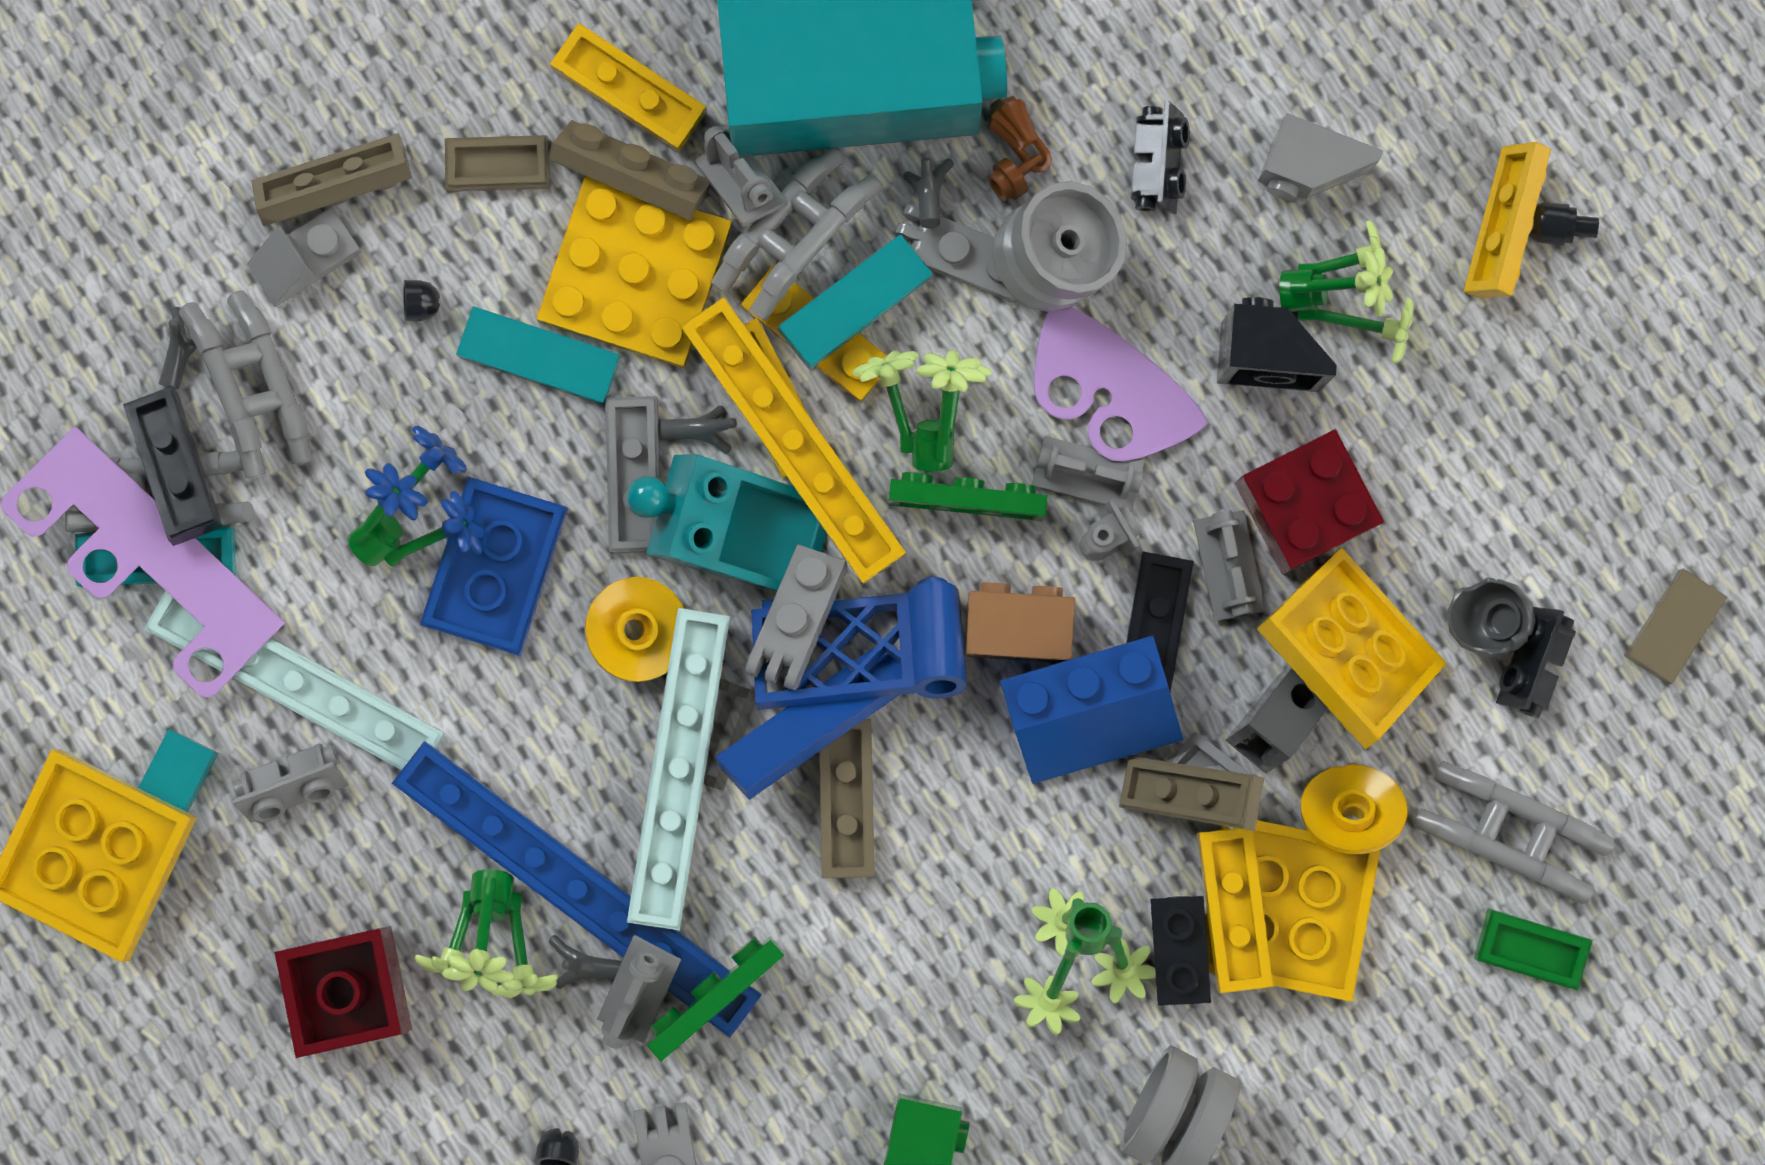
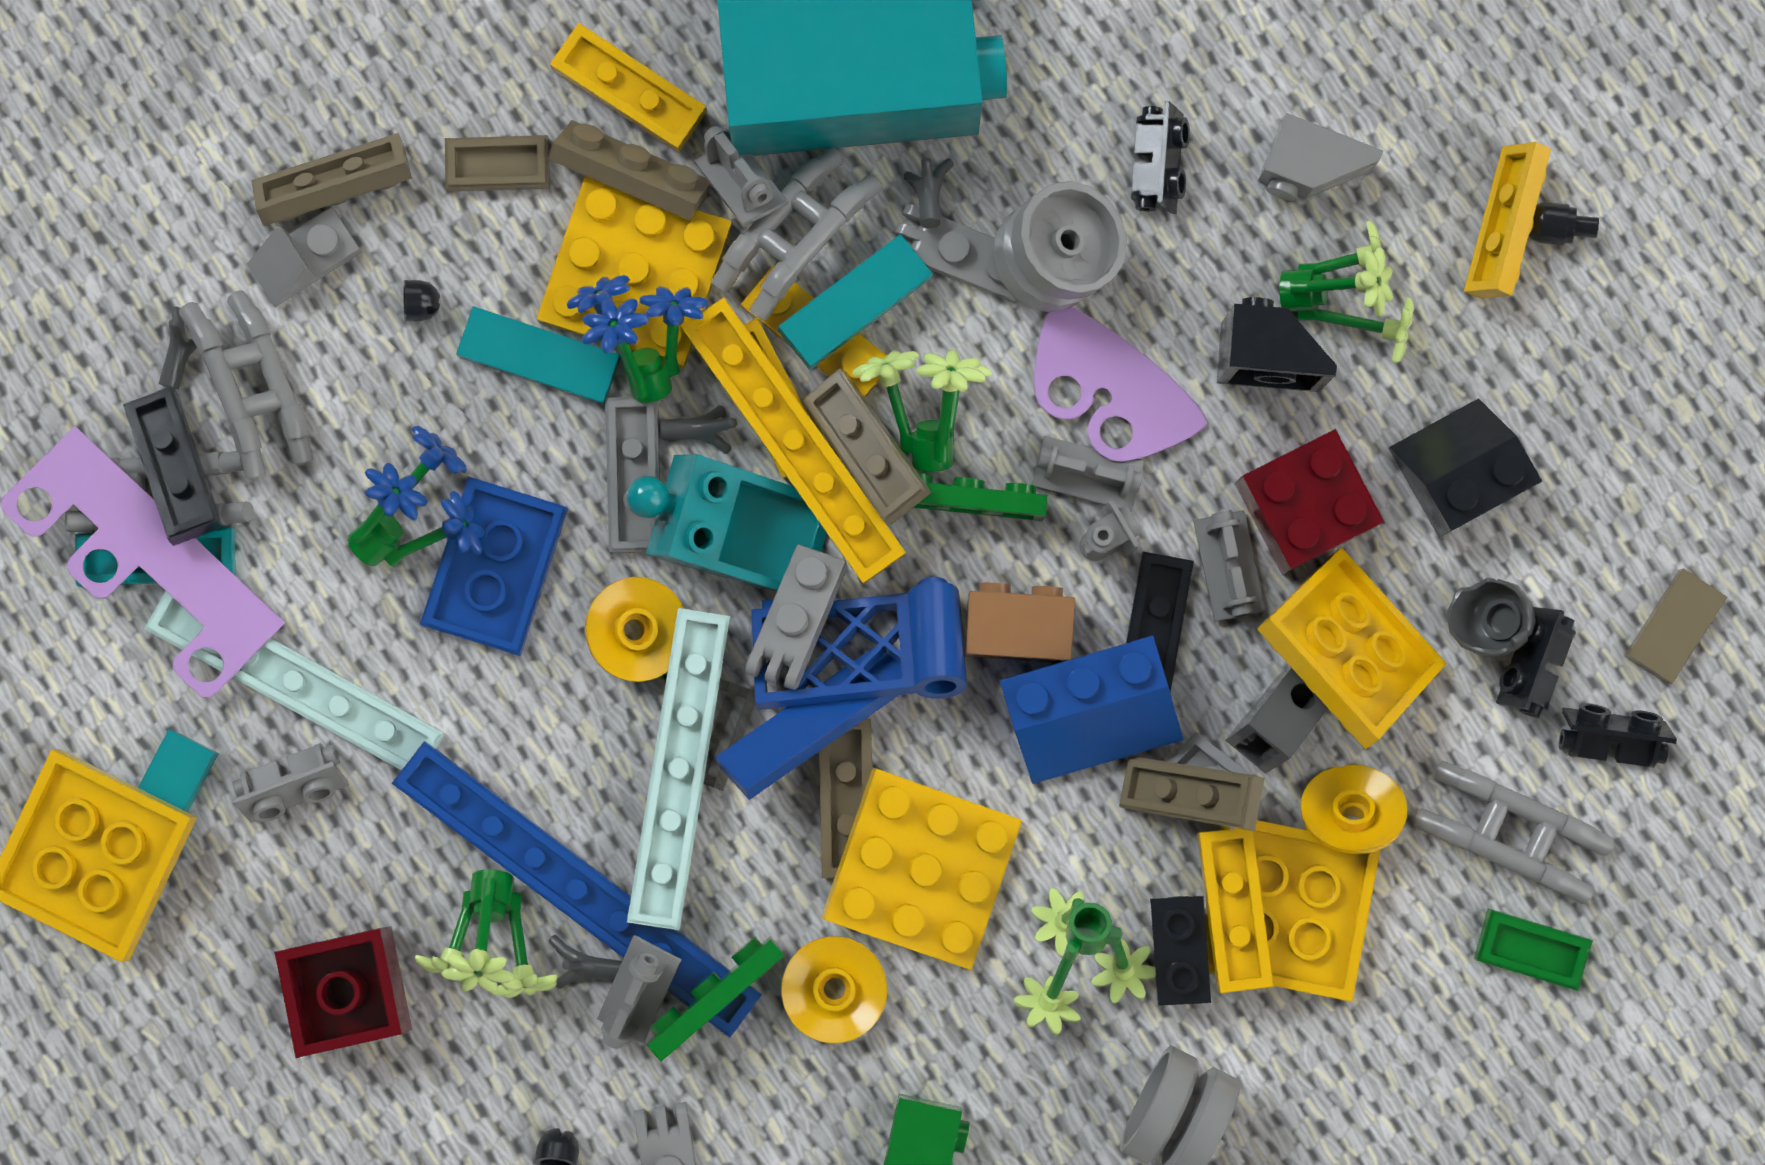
dark orange piece [987,96,1052,201] -> none
none -> blue plant [567,275,708,403]
none -> yellow dish [781,936,887,1043]
none -> dark tan tile [801,369,932,525]
none -> yellow plate [821,768,1022,970]
none -> black slope [1388,398,1543,538]
none -> black hinge [1559,703,1677,768]

